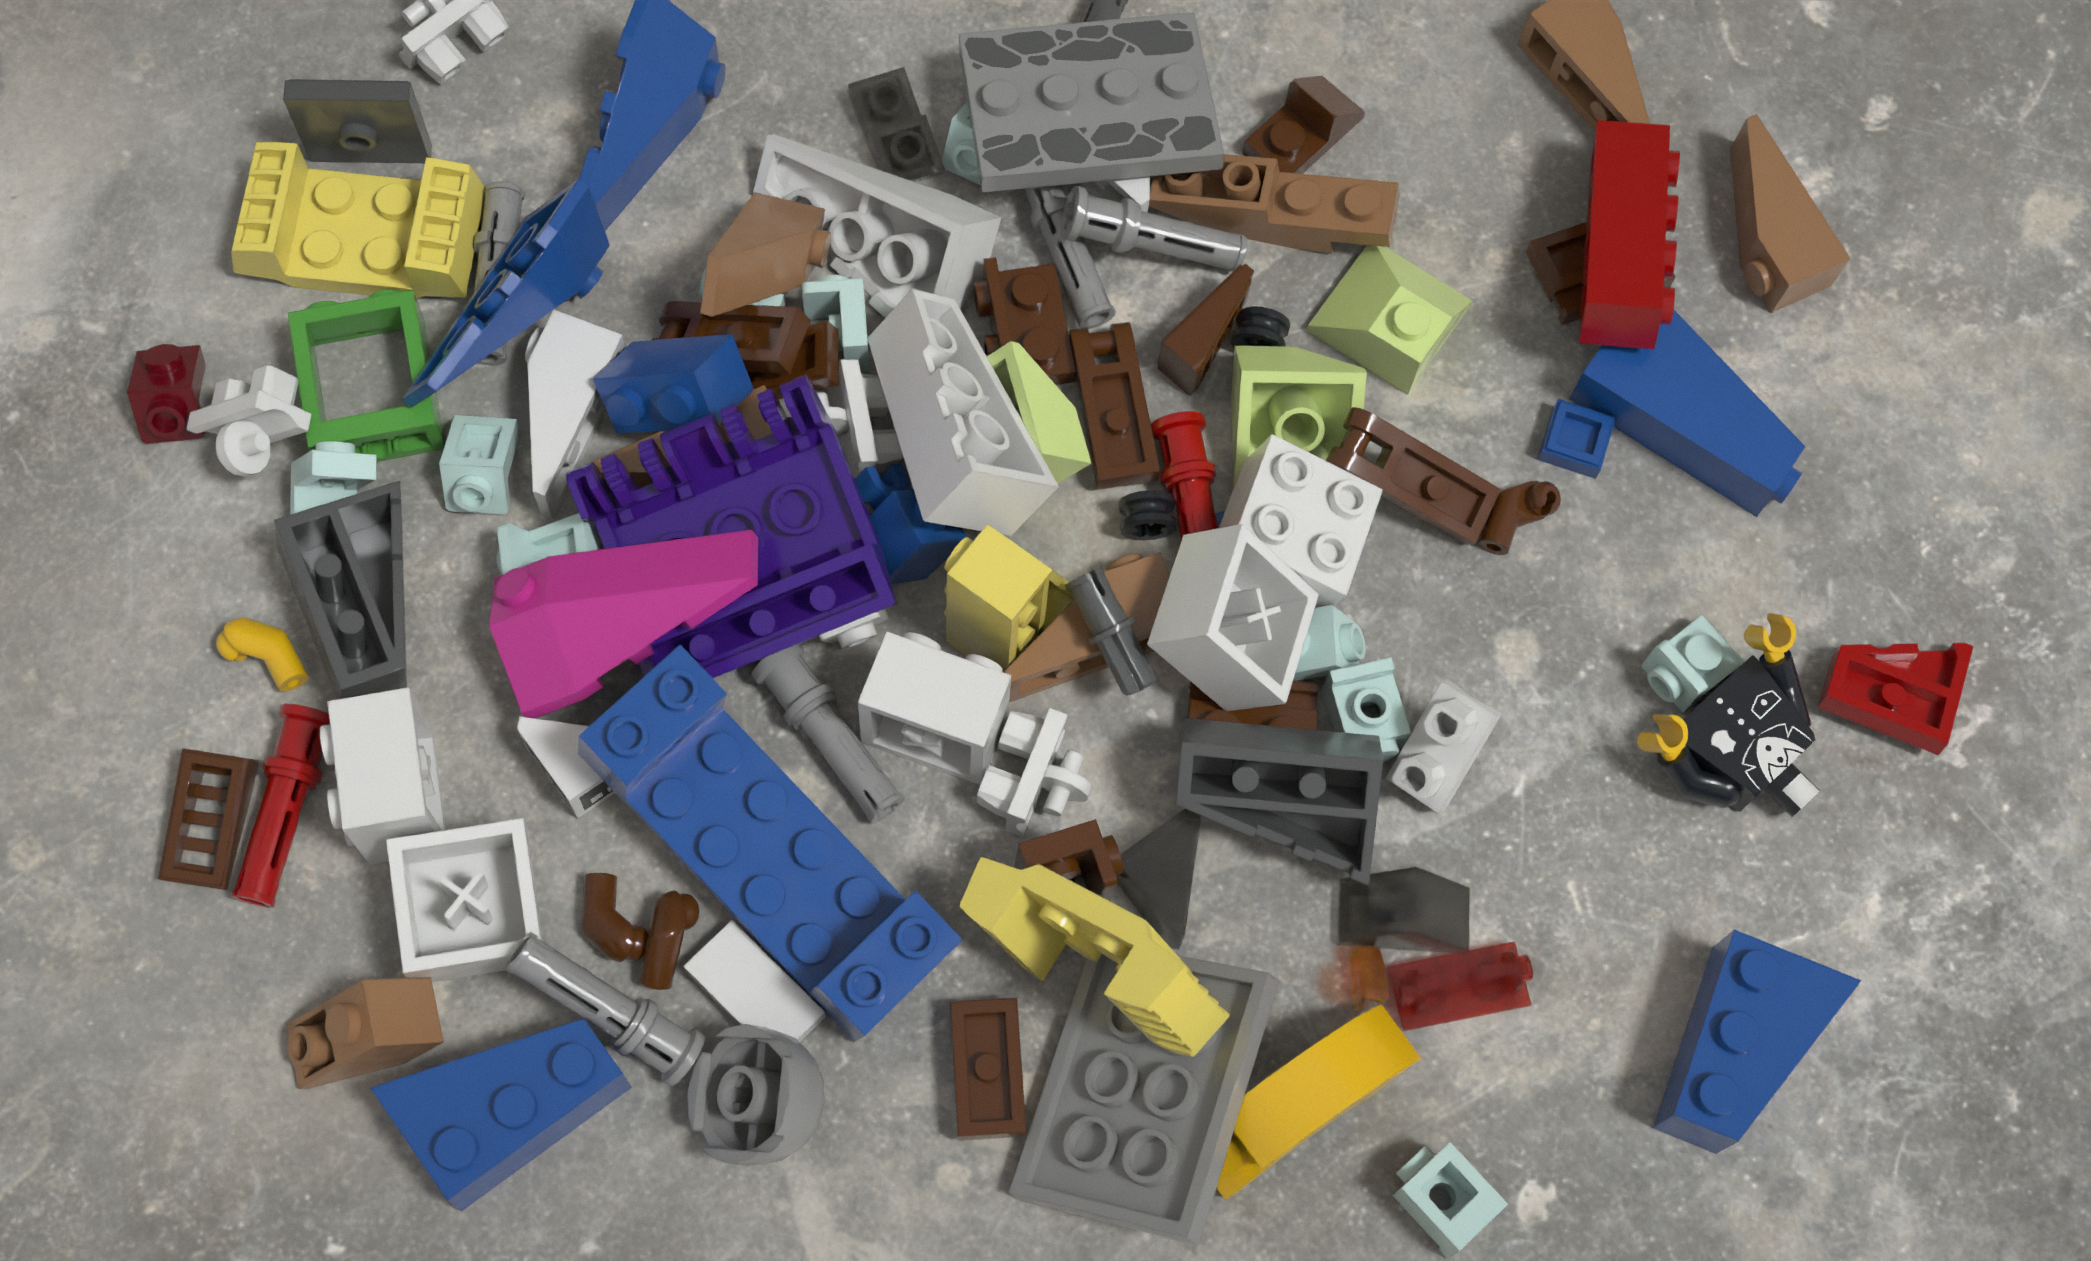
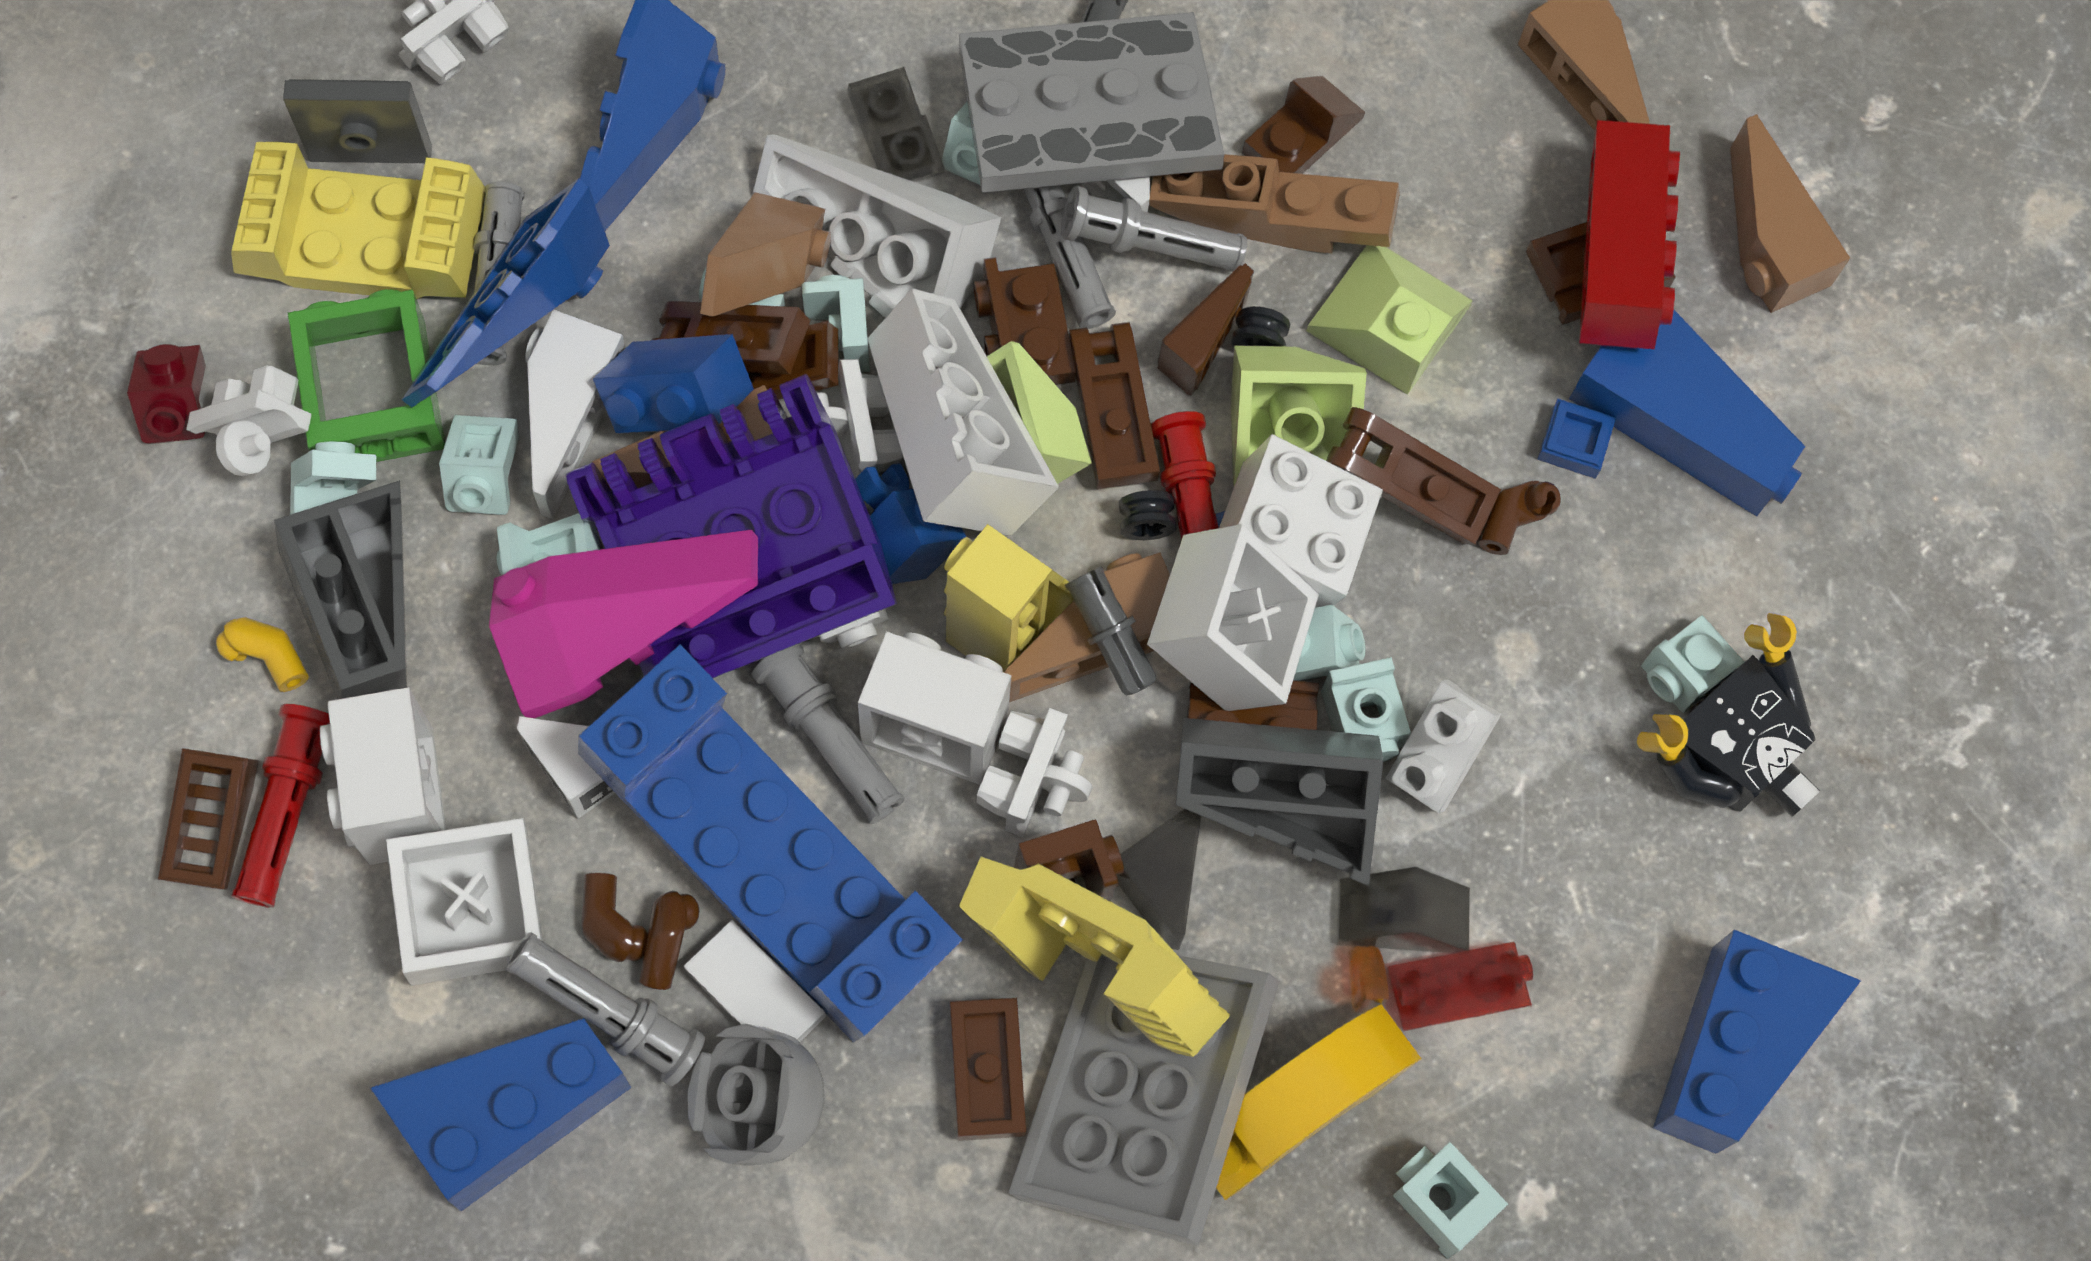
medium nougat slope [286,977,444,1089] -> none
red wing [1817,643,1974,755] -> none

